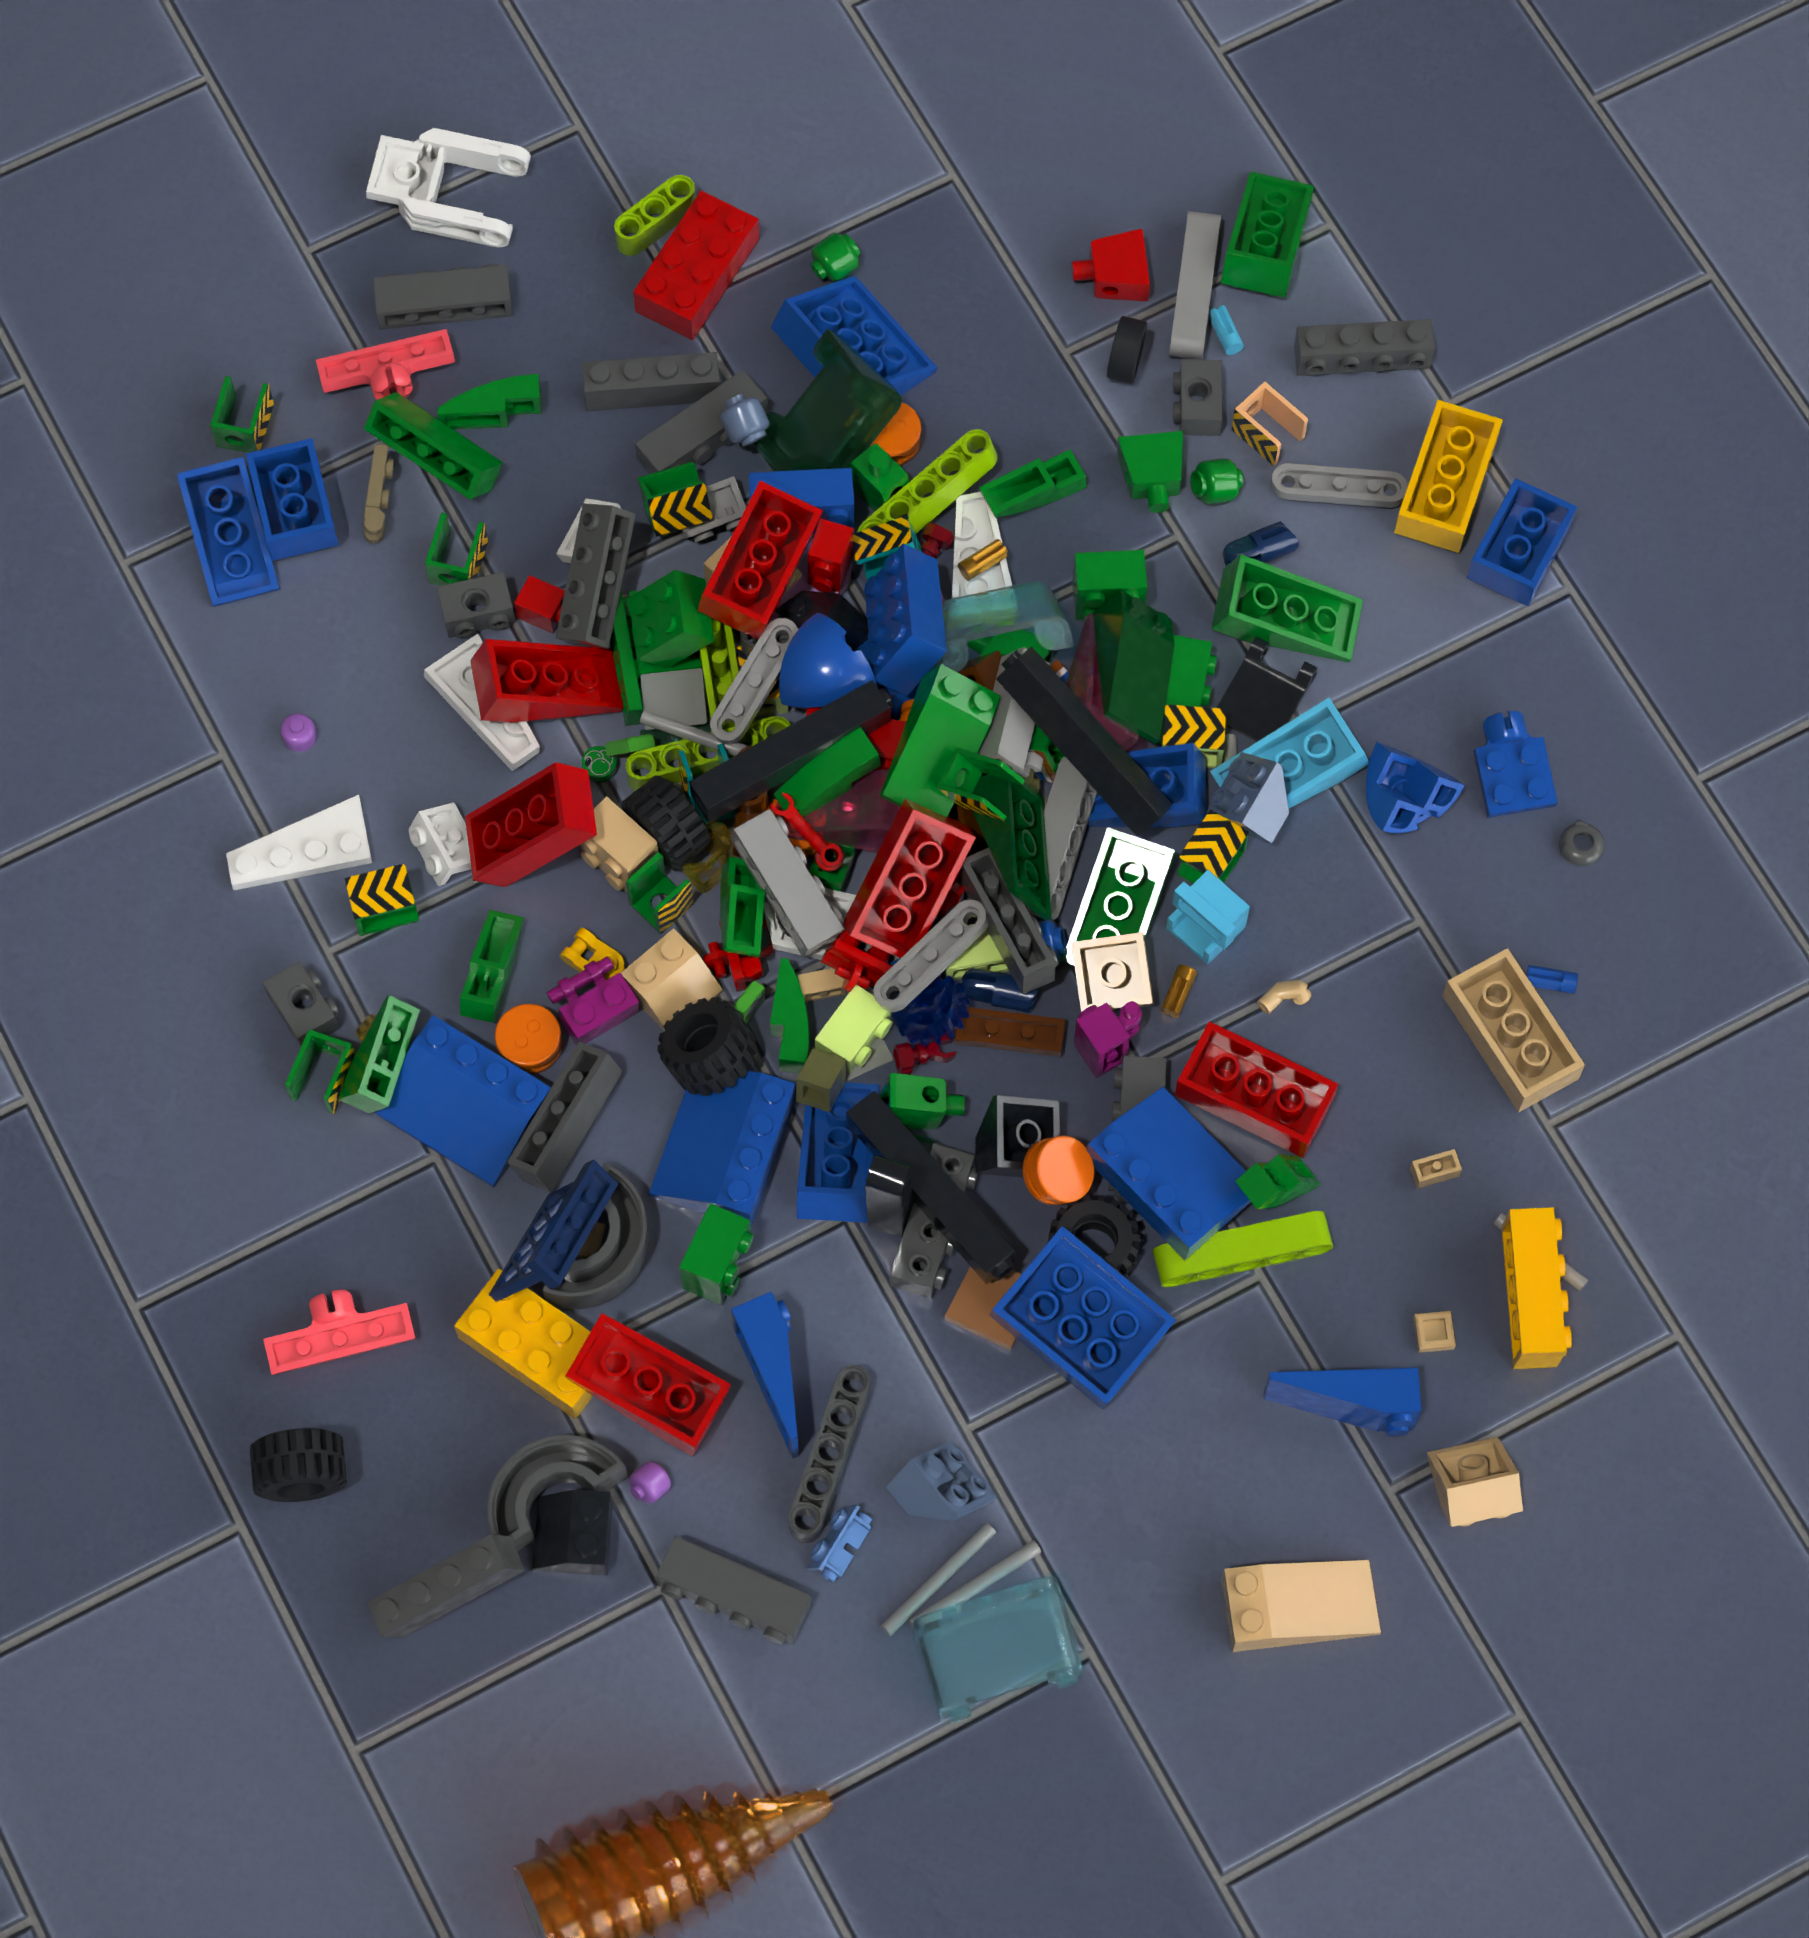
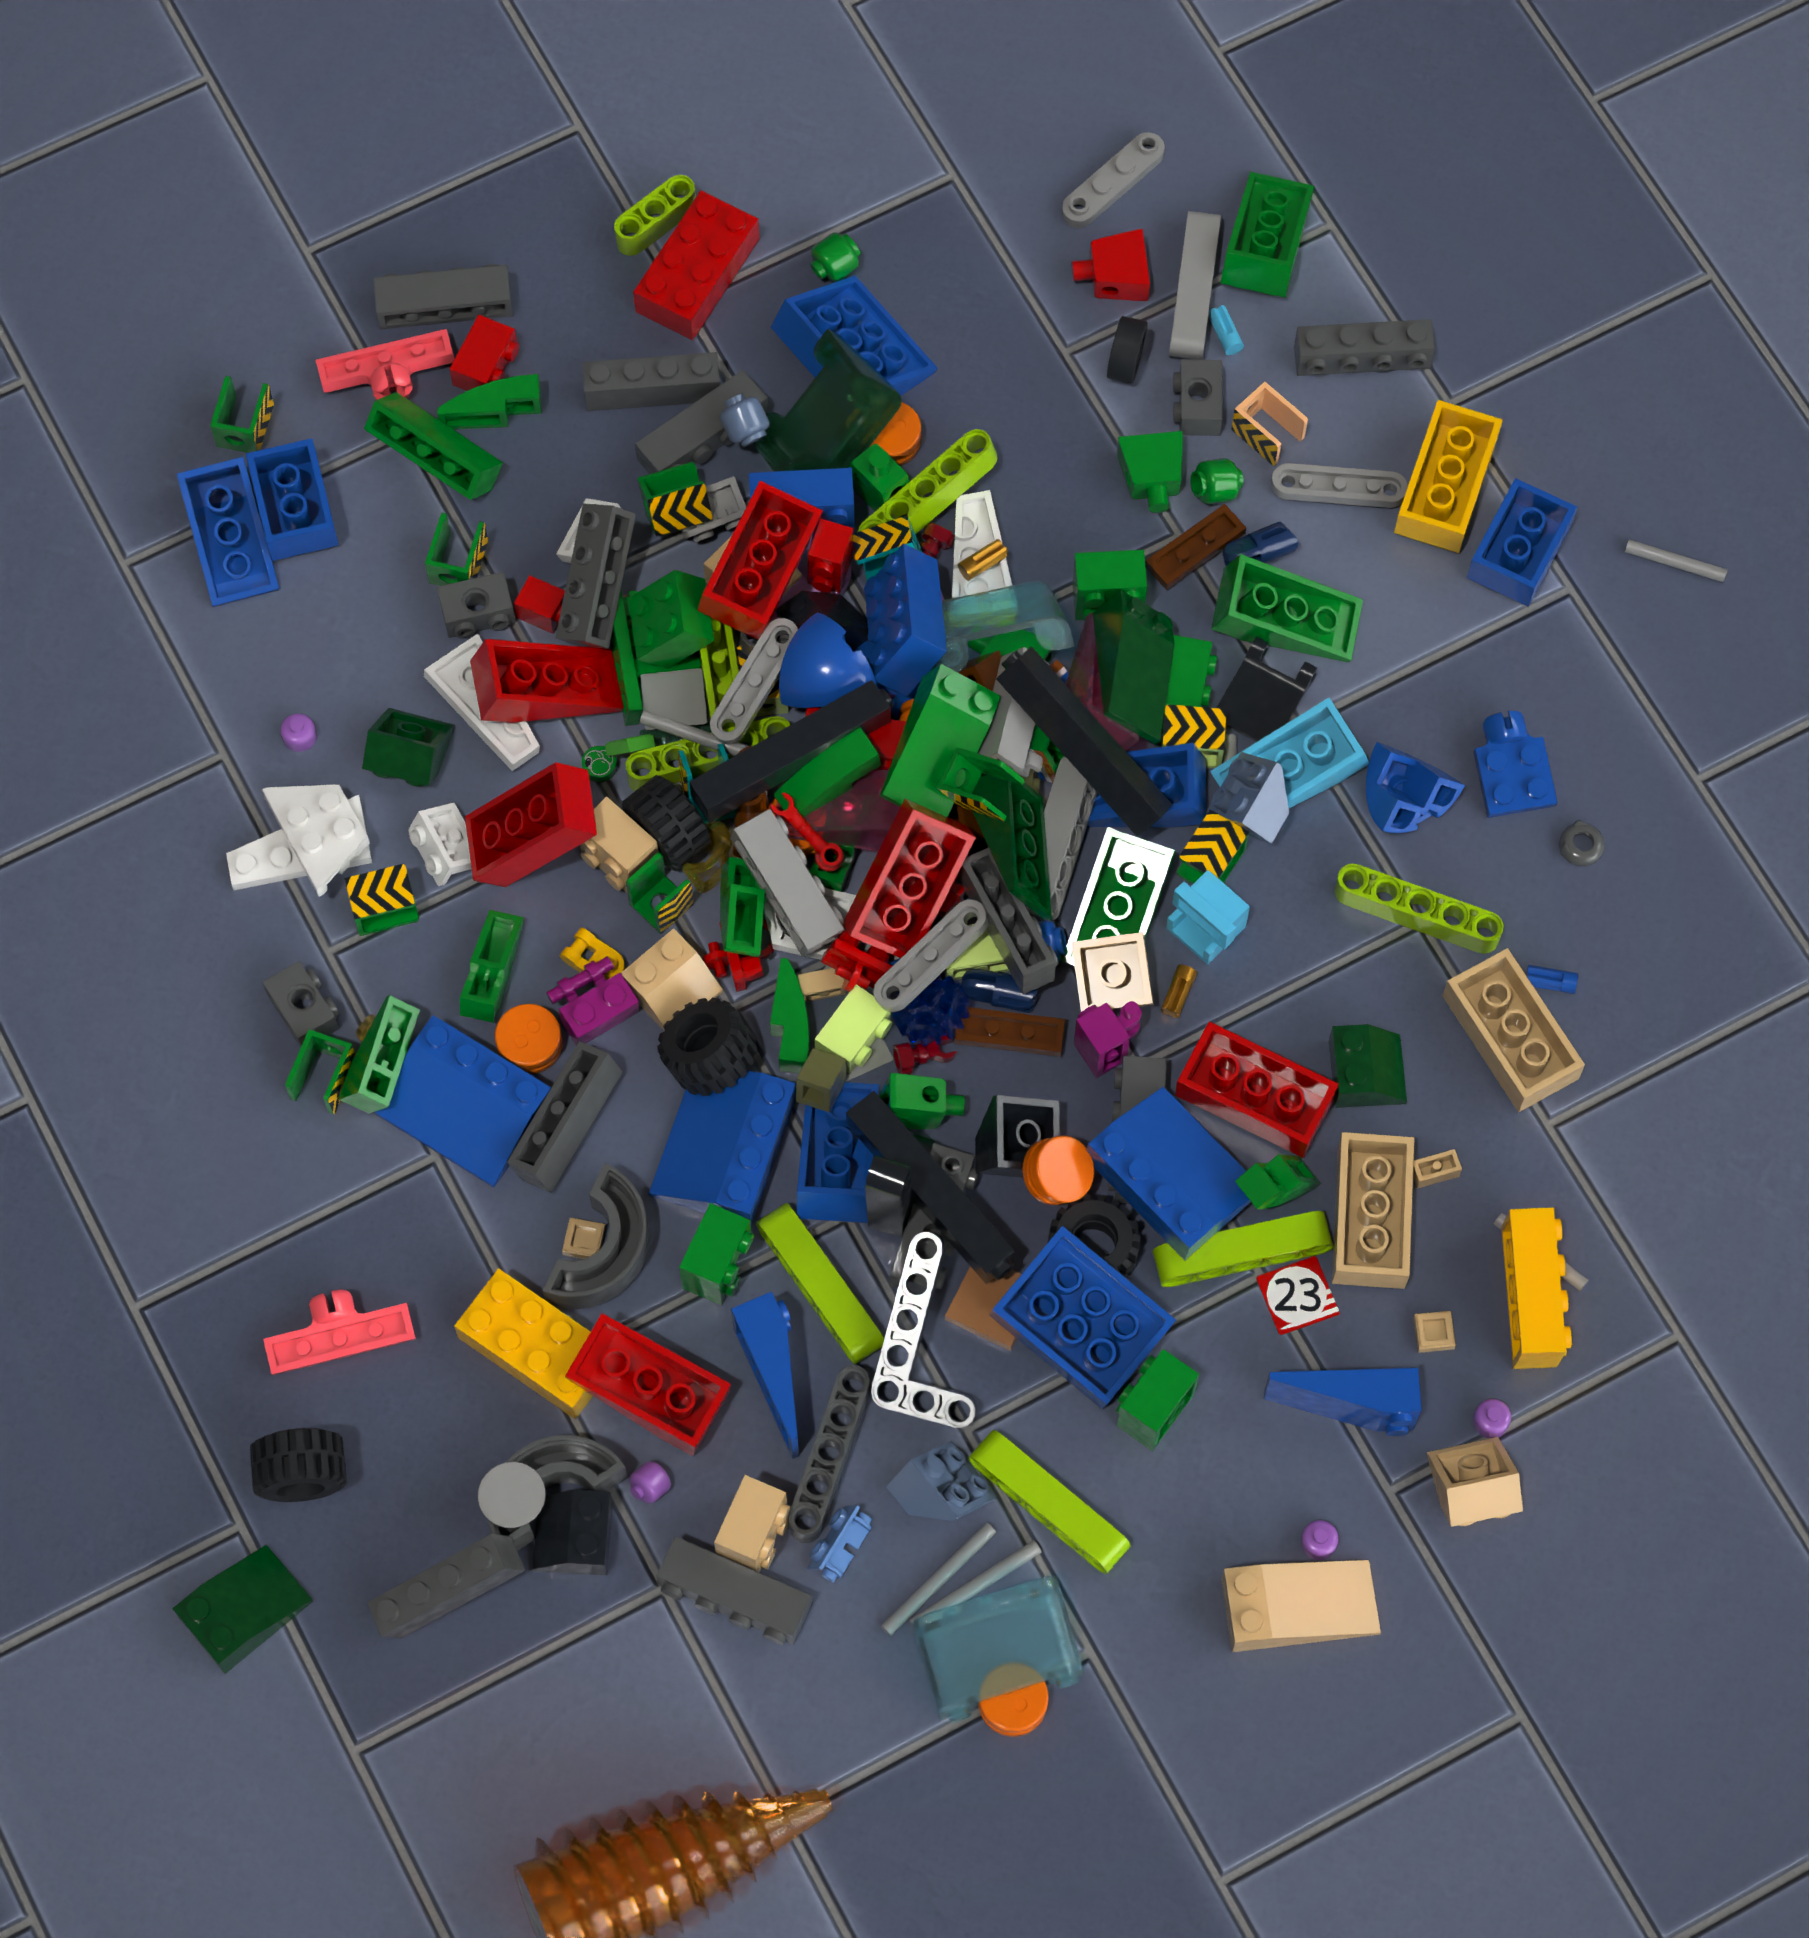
dark tan hinge [363,444,394,545] -> none
white plate [366,128,531,247] -> none
dark blue fence [489,1159,618,1302] -> none
bright green tile [733,980,766,1024] -> none
green slope [979,449,1087,517] -> none
tan arm [1257,980,1311,1014] -> none
none -> dark green slope [172,1545,313,1674]
none -> white wing [262,785,370,896]
none -> dark green slope [362,708,454,787]
none -> red piece [449,314,520,391]
none -> light grey sticker [478,1462,545,1528]
none -> tan brick [714,1475,790,1573]
none -> lime beam [756,1203,884,1365]
none -> beam [871,1231,978,1428]
none -> lime beam [968,1430,1131,1574]
none -> orange head [978,1662,1048,1737]
none -> light grey plate [1062,132,1165,228]
none -> green brick [1116,1349,1199,1452]
none -> reddish brown plate [1145,504,1246,590]
none -> sticker [1256,1256,1340,1335]
none -> medium lavender piece [1300,1520,1339,1560]
none -> dark green slope [1329,1024,1407,1108]
none -> tan brick [1332,1132,1414,1289]
none -> lime beam [1334,863,1504,954]
none -> medium lavender piece [1473,1399,1511,1438]
none -> light grey bar [1625,539,1728,582]

